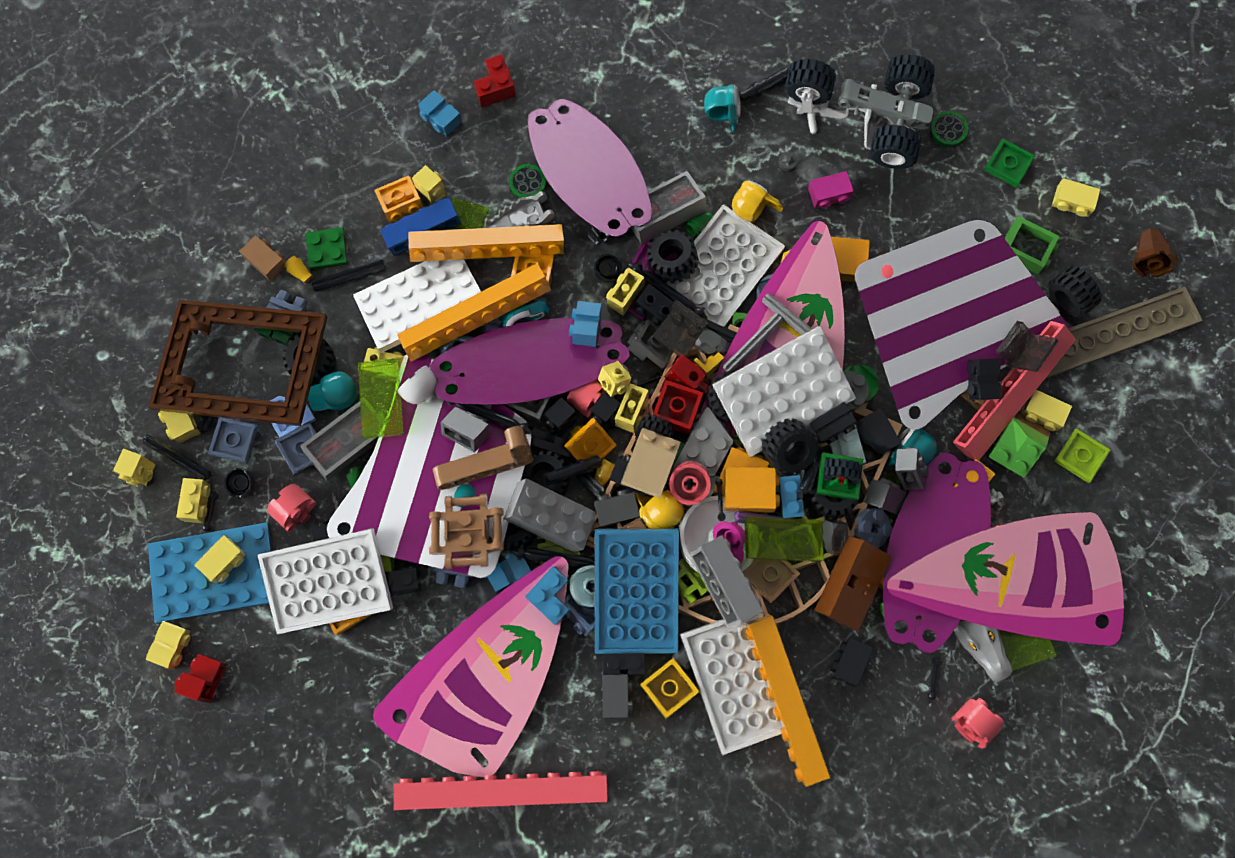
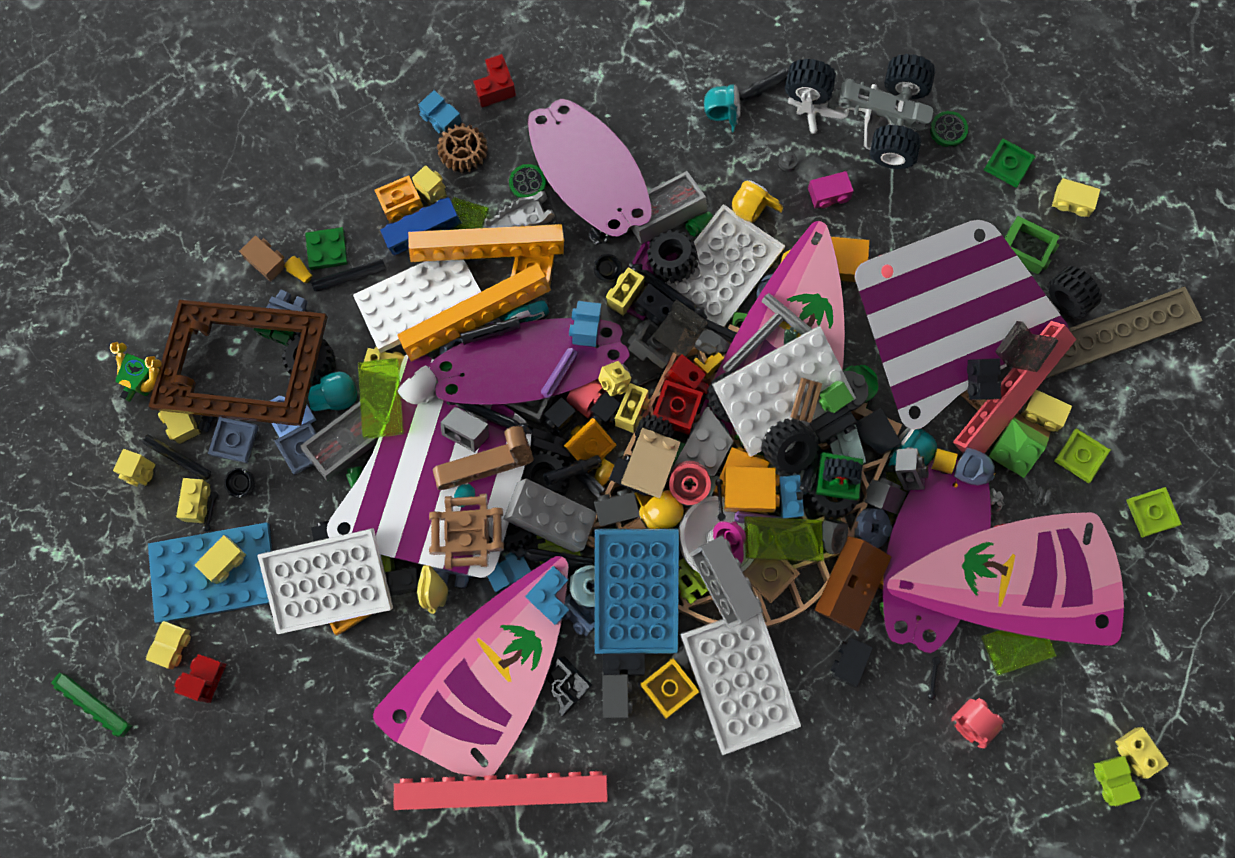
coral brick [267,484,316,532] -> none
light orange brick [745,614,830,787] -> none
light grey animal [954,620,1013,682] -> none
reddish brown cone [1132,228,1178,277] -> none
none -> green piece [51,672,132,737]
none -> torso [110,342,162,402]
none -> light yellow hat [417,565,448,614]
none -> medium nougat gear [437,123,488,173]
none -> black pin [460,316,520,345]
none -> medium lavender axle [541,348,577,398]
none -> black slope [546,656,592,716]
none -> clear green plate [784,327,798,345]
none -> medium nougat tile [790,378,823,423]
none -> bright green brick [818,381,854,413]
none -> yellow brick [931,448,957,474]
none -> sand blue piece [954,447,995,486]
none -> lime brick [1094,756,1141,806]
none -> light yellow brick [1115,727,1169,778]
none -> lime plate [1126,487,1182,538]

